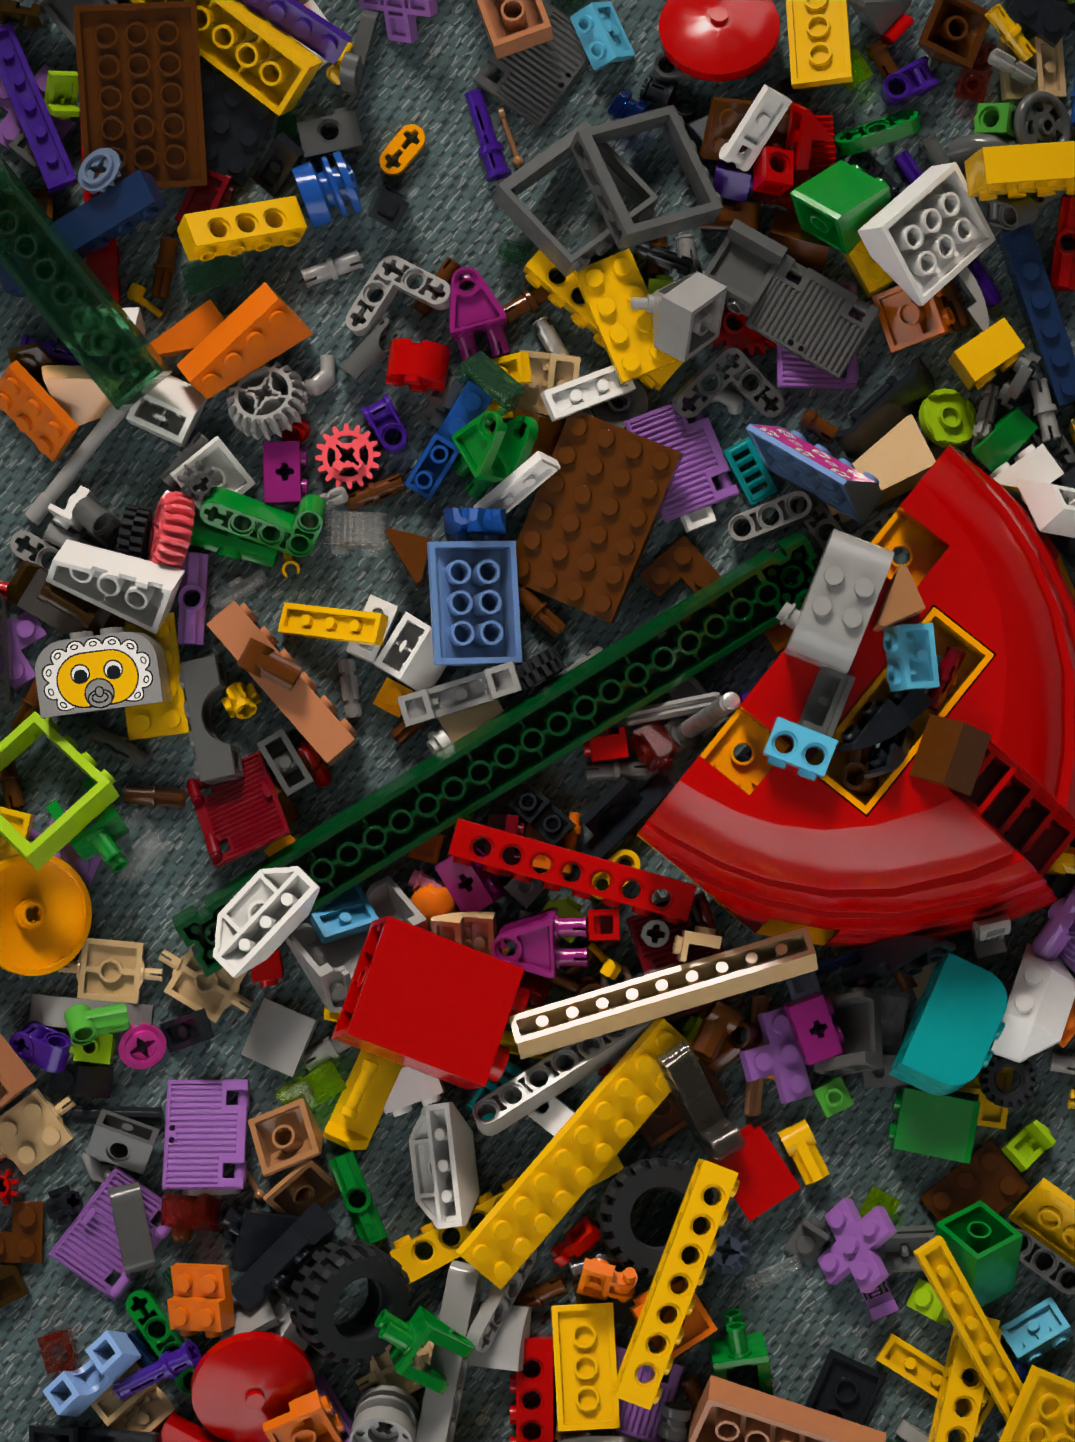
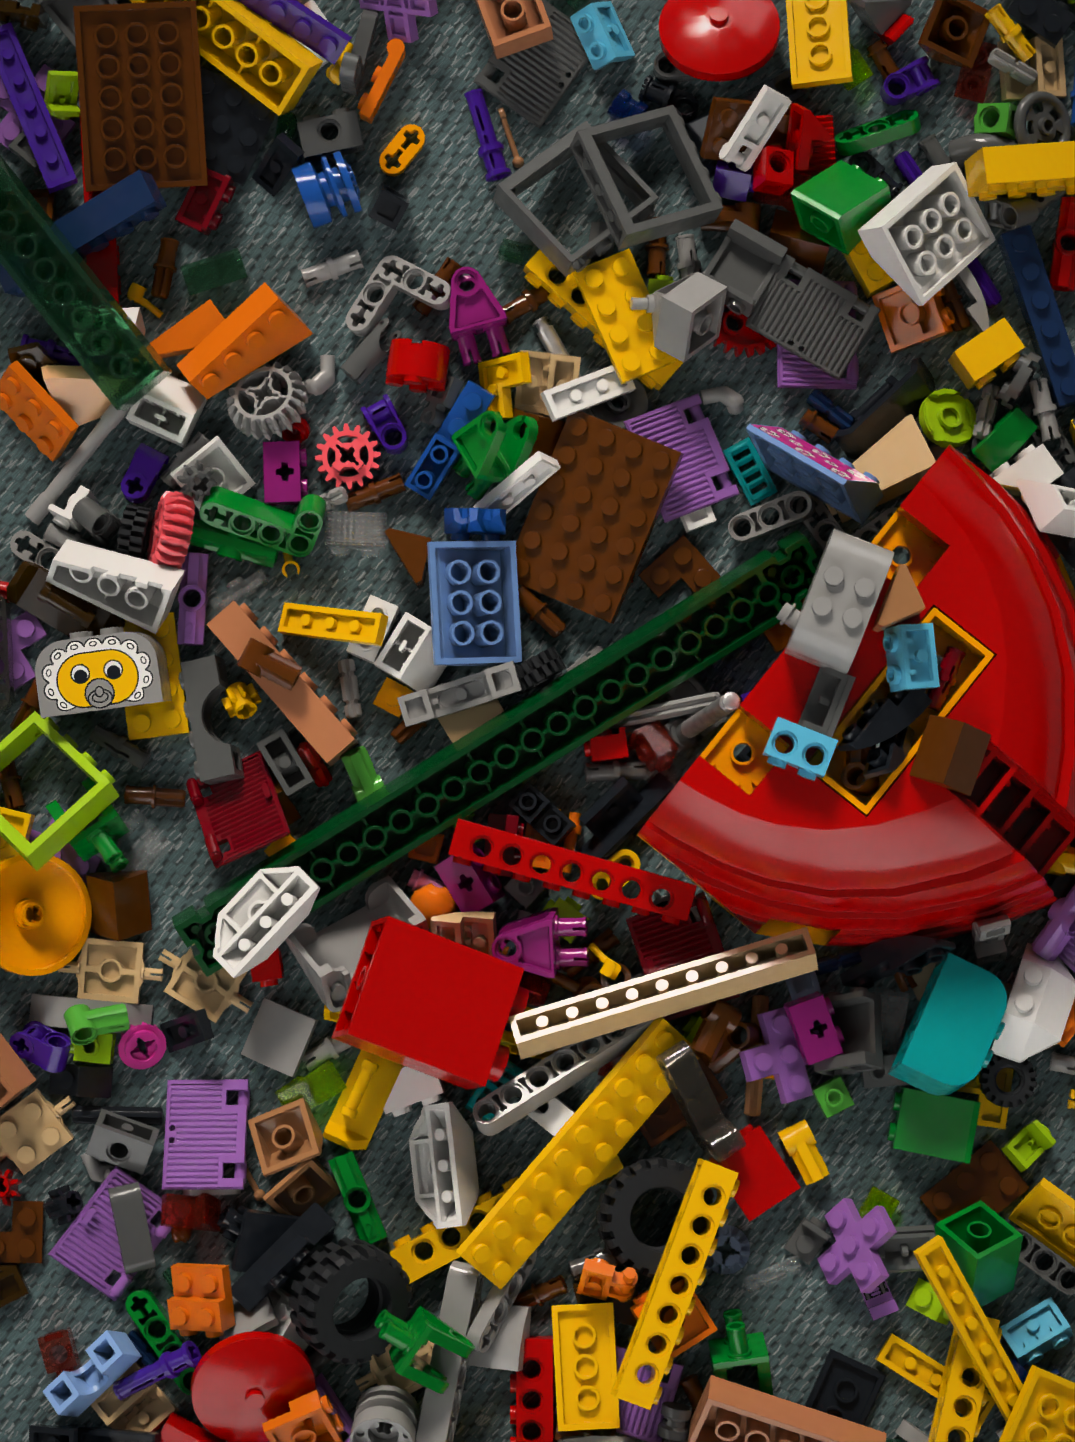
sand blue gear [78,148,124,194] -> none
yellow brick [177,196,308,261] -> none
dark azure wing [310,883,379,944] -> none
white plate [426,729,452,755] -> none
clear green hinge [455,351,525,416] -> none
red plate [550,1215,600,1267] -> none
red brick [587,909,620,942] -> none
black axle [634,242,693,276] -> none
dark grey bush [640,920,670,948] -> none
dark grey beam [672,346,784,418] -> none
tan bracket [672,926,722,962] -> none
none -> reddish brown slope [86,870,152,941]
none -> dark purple piece [121,443,170,504]
none -> bright green piece [340,746,384,802]
none -> orange plate [357,38,406,124]
none -> dark blue piece [806,389,854,430]

